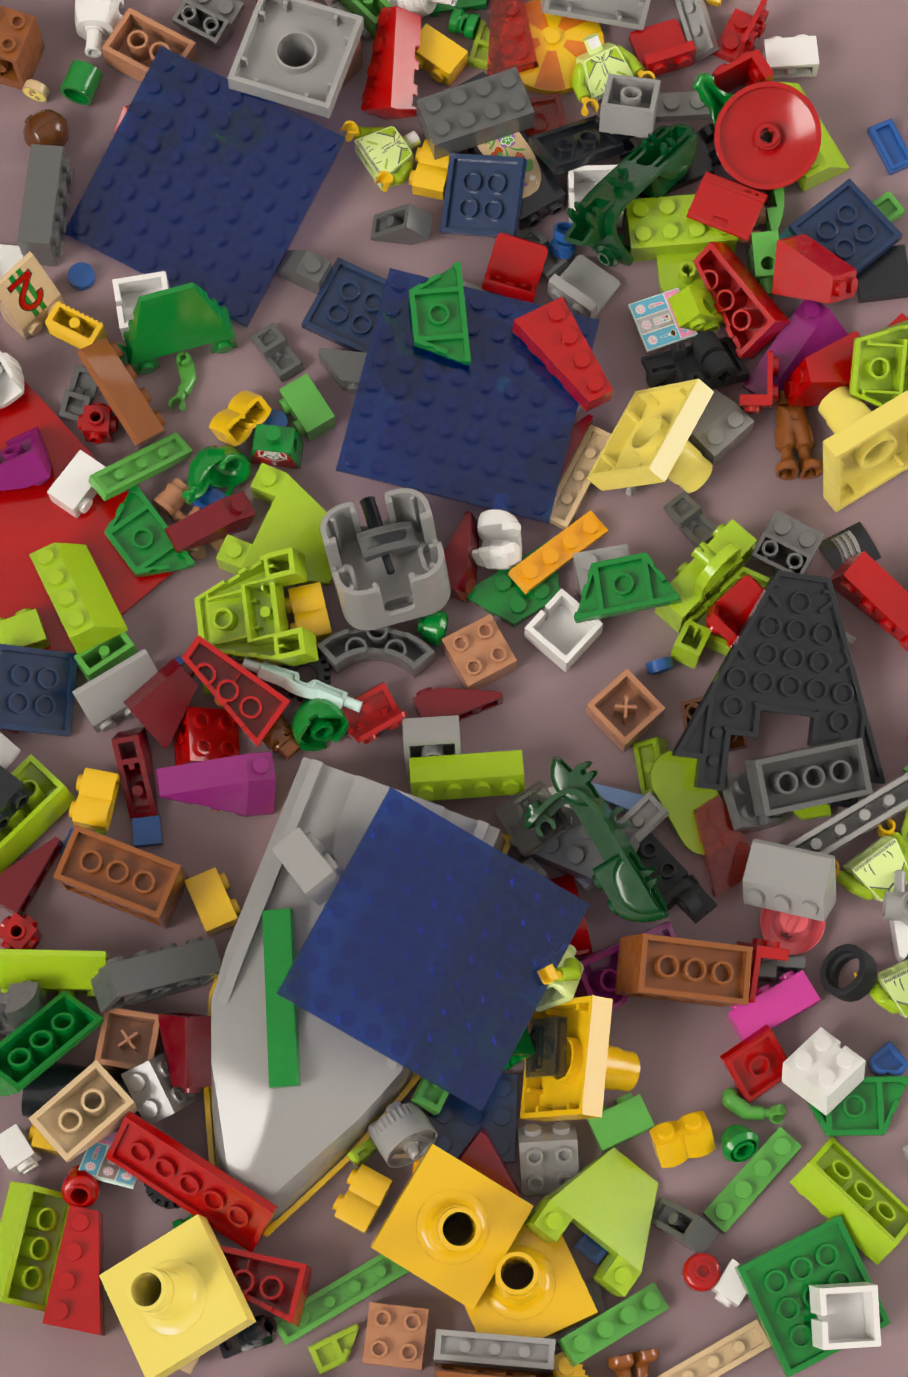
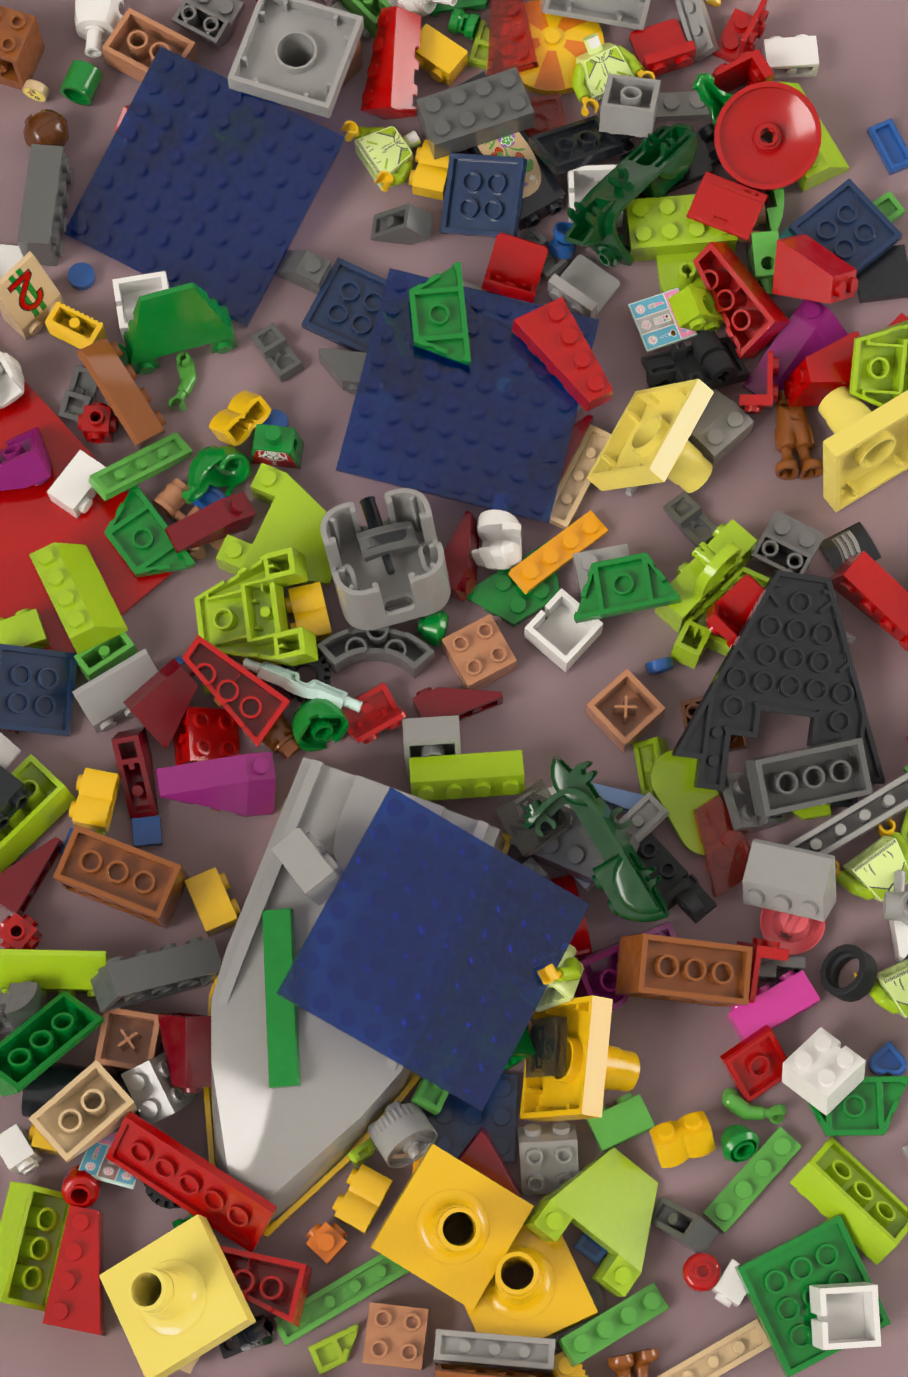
bright green brick [278,373,336,442] -> none
none -> orange brick [305,1222,348,1266]

